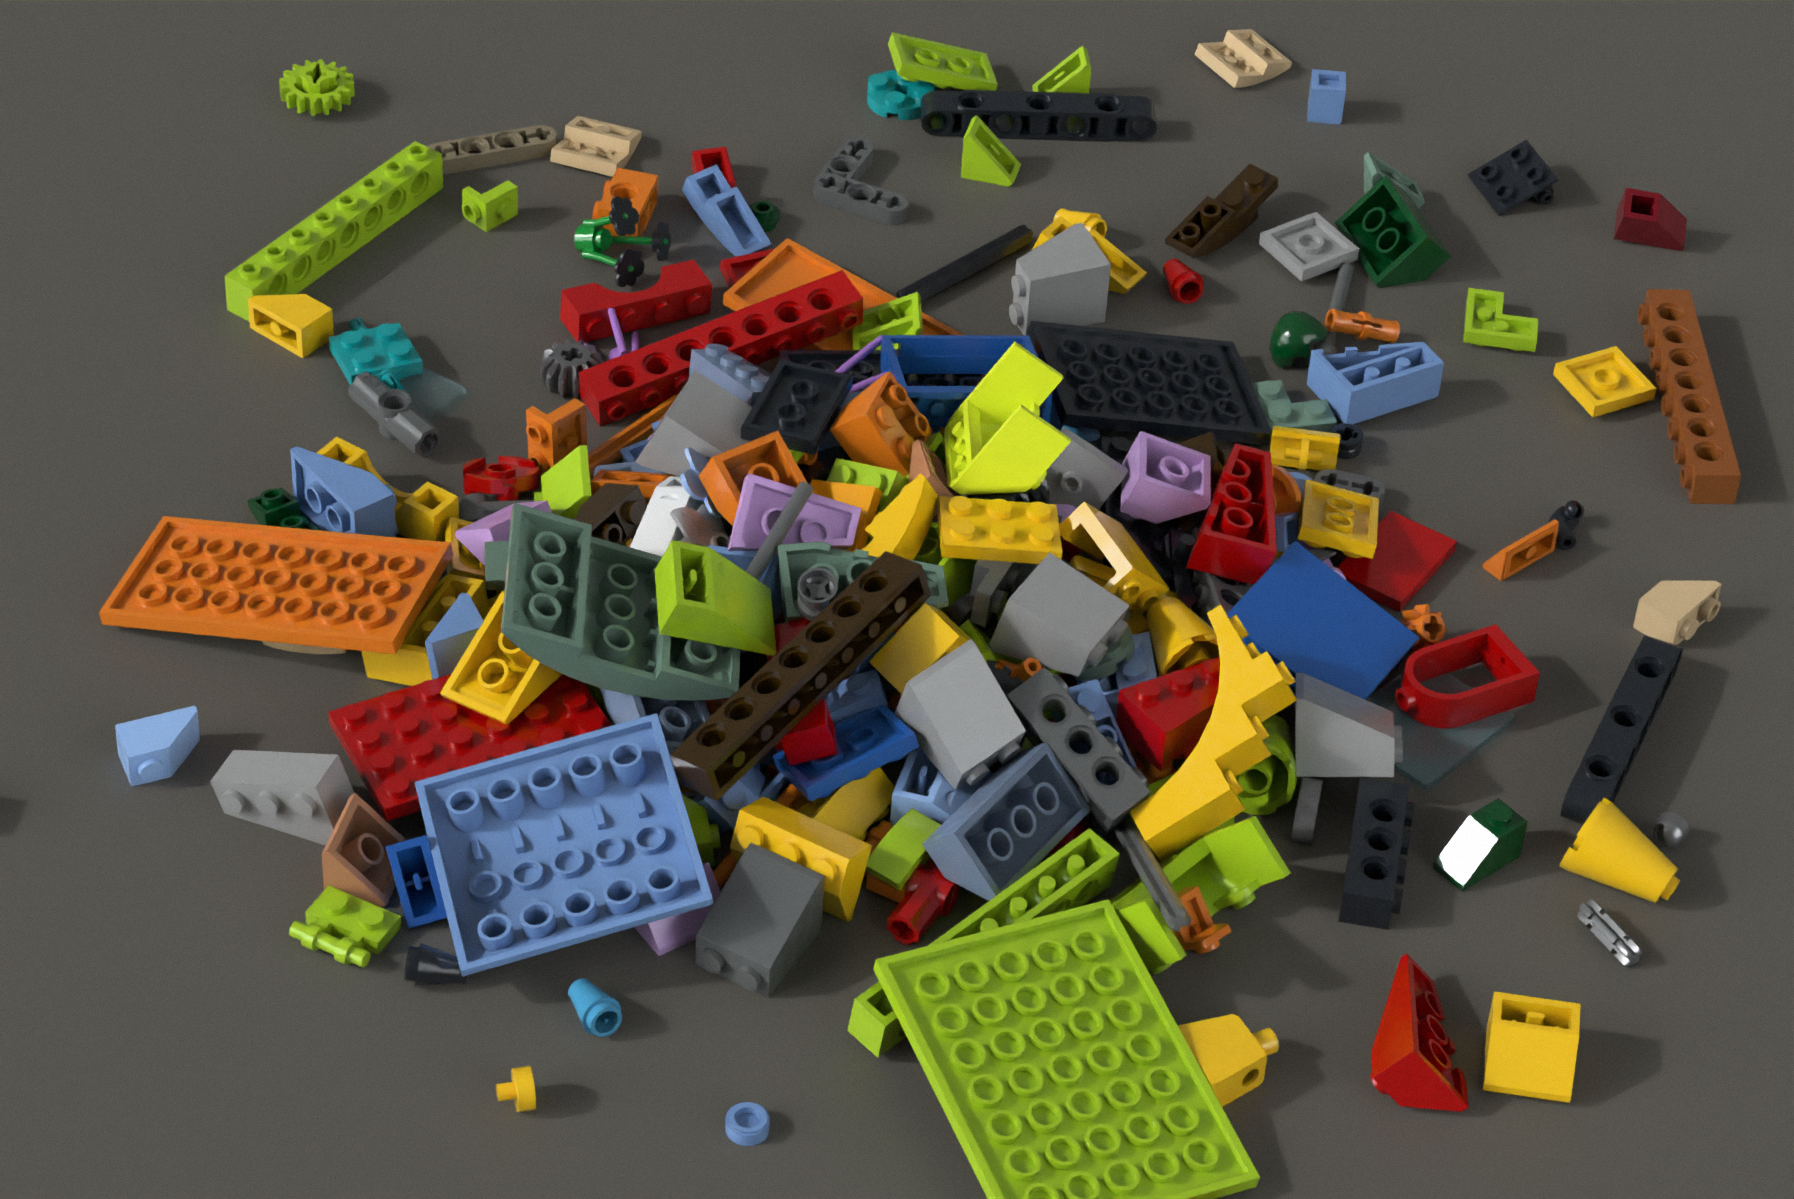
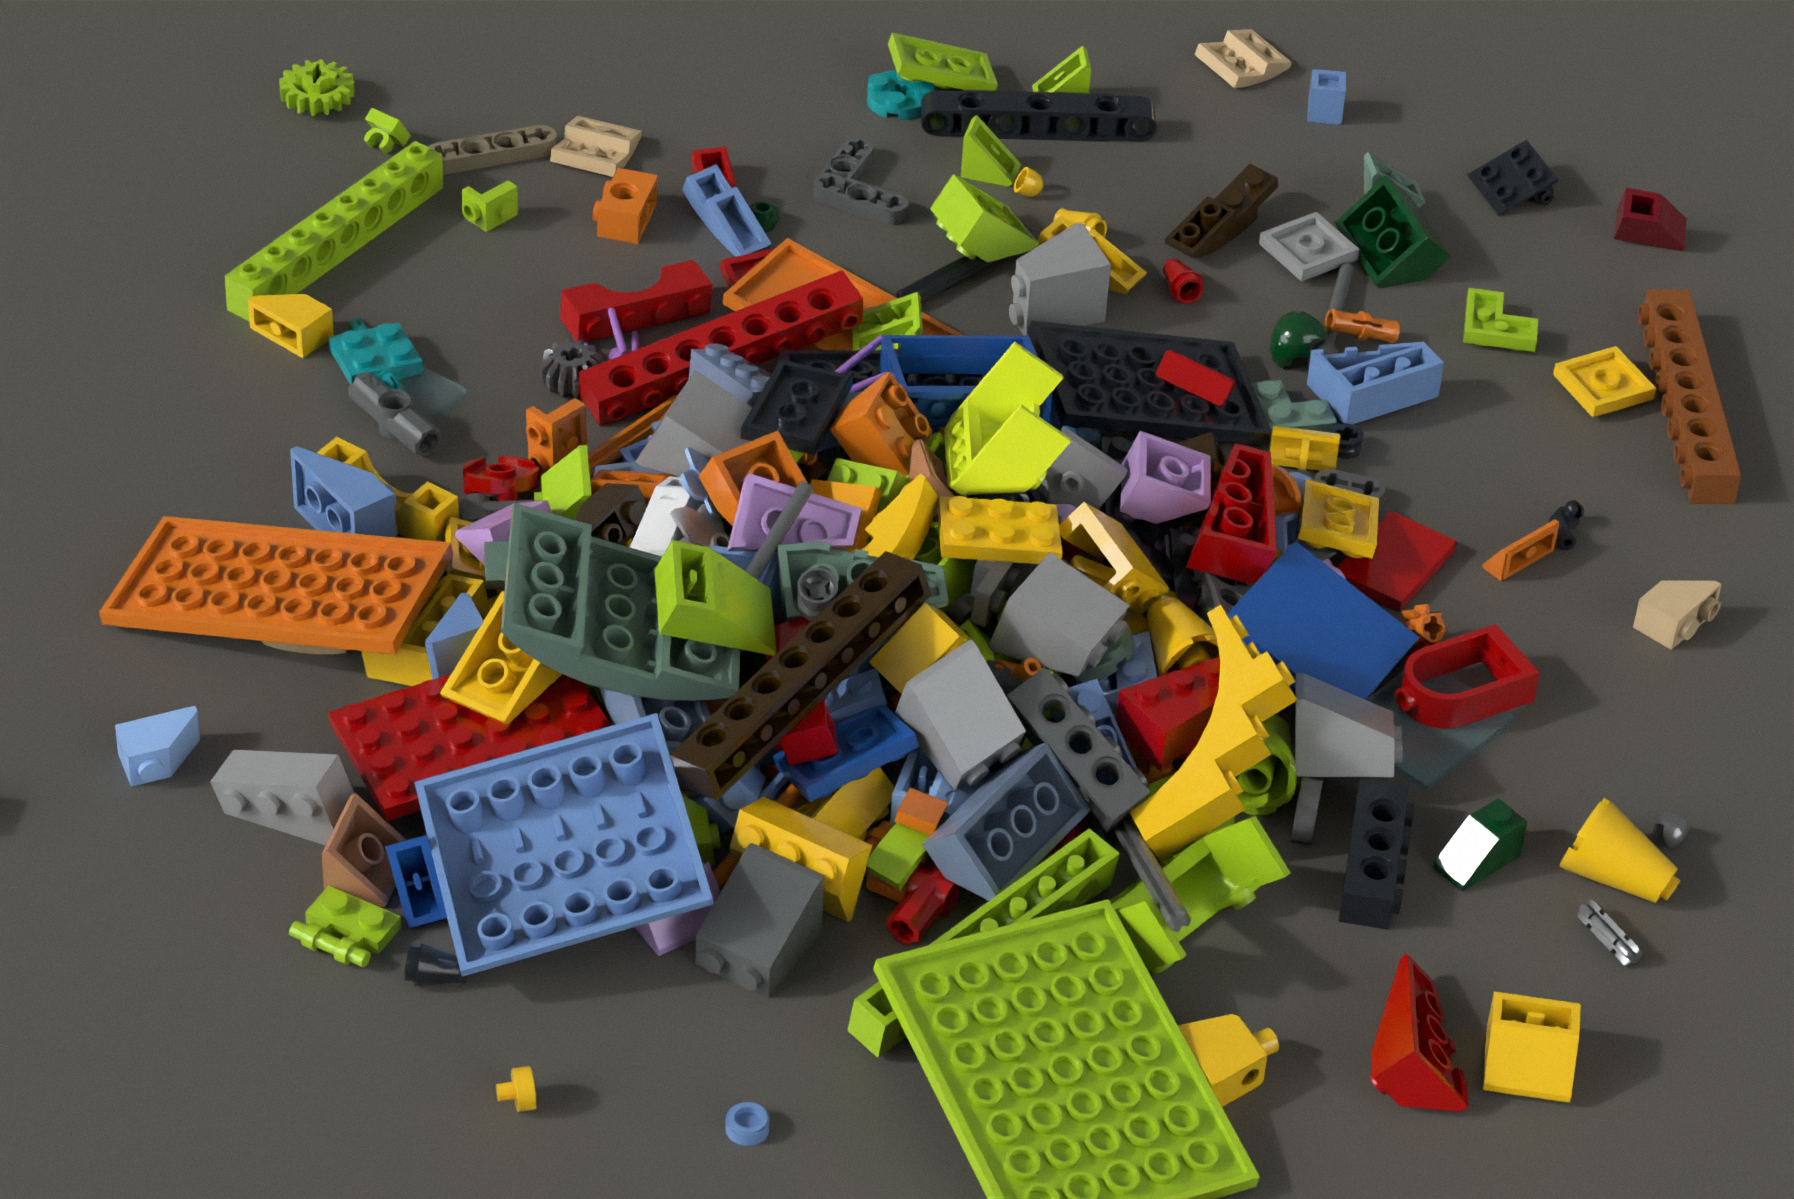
dark green slope [247,487,319,530] -> none
dark azure cone [568,978,622,1037] -> none
plant [574,197,671,287] -> none
orange bracket [1172,886,1231,954] -> none
black beam [1560,635,1683,824] -> none
none -> lime tile [364,108,411,155]
none -> orange tile [894,788,949,836]
none -> lime slope [930,174,1040,262]
none -> yellow hinge [1014,167,1043,198]
none -> red slope [1156,350,1236,406]

